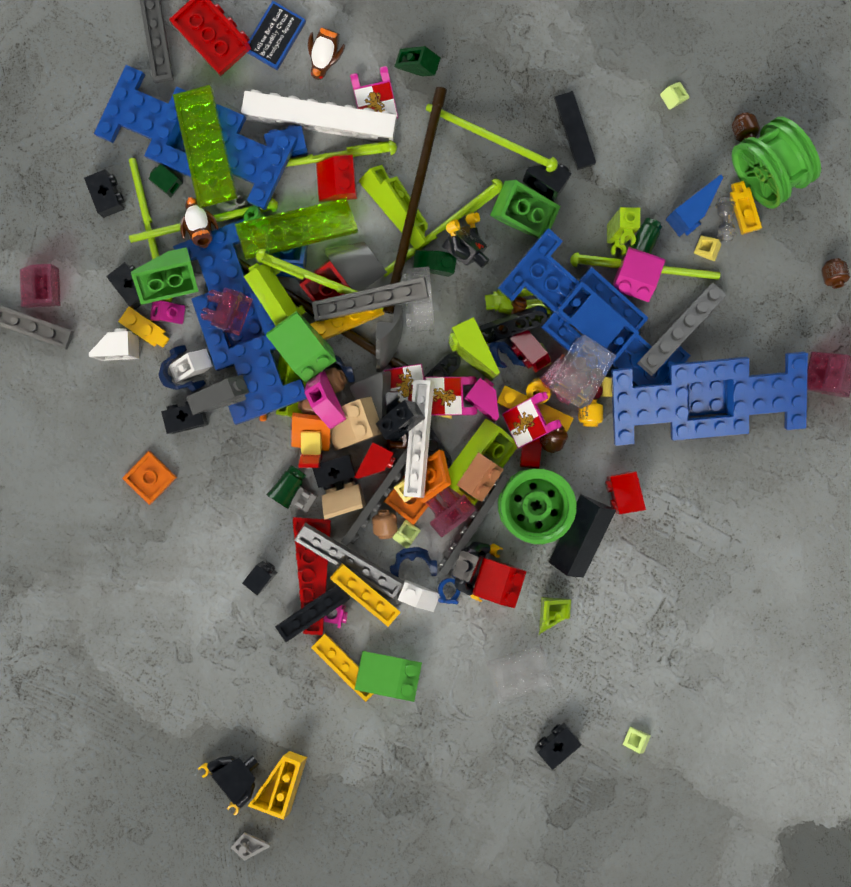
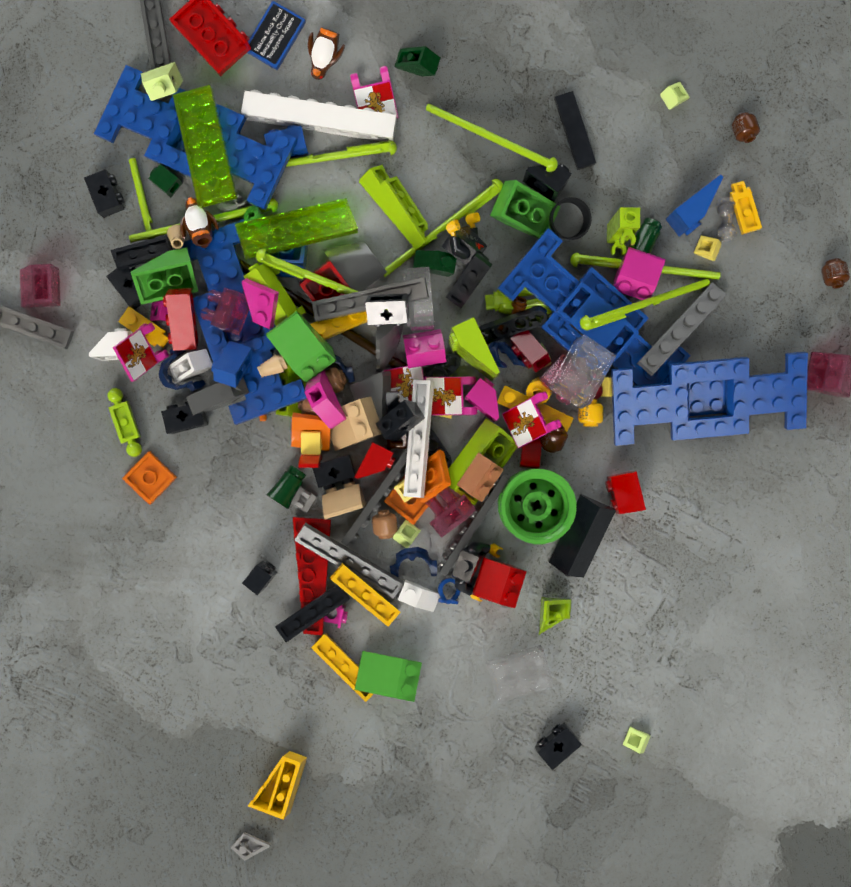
black torso [198,755,259,815] -> none
red slope [316,155,357,202] -> none
dark brown piece [383,87,447,314] -> none
bright green wheel [731,117,821,209] -> none
none -> lime plate [107,388,142,457]
none -> black plate [111,235,173,270]
none -> flag [112,322,169,382]
none -> yellowish green torso [141,62,183,101]
none -> brick [163,288,199,351]
none -> tan cone [167,225,187,249]
none -> blue brick [211,341,252,388]
none -> dark pink wing [242,278,279,329]
none -> tan cone [257,354,288,377]
none -> brick [365,293,410,327]
none -> dark pink slope [403,329,446,368]
none -> black plate [446,253,493,308]
none -> black tyre [549,197,592,240]
none -> lime bar [580,279,710,330]

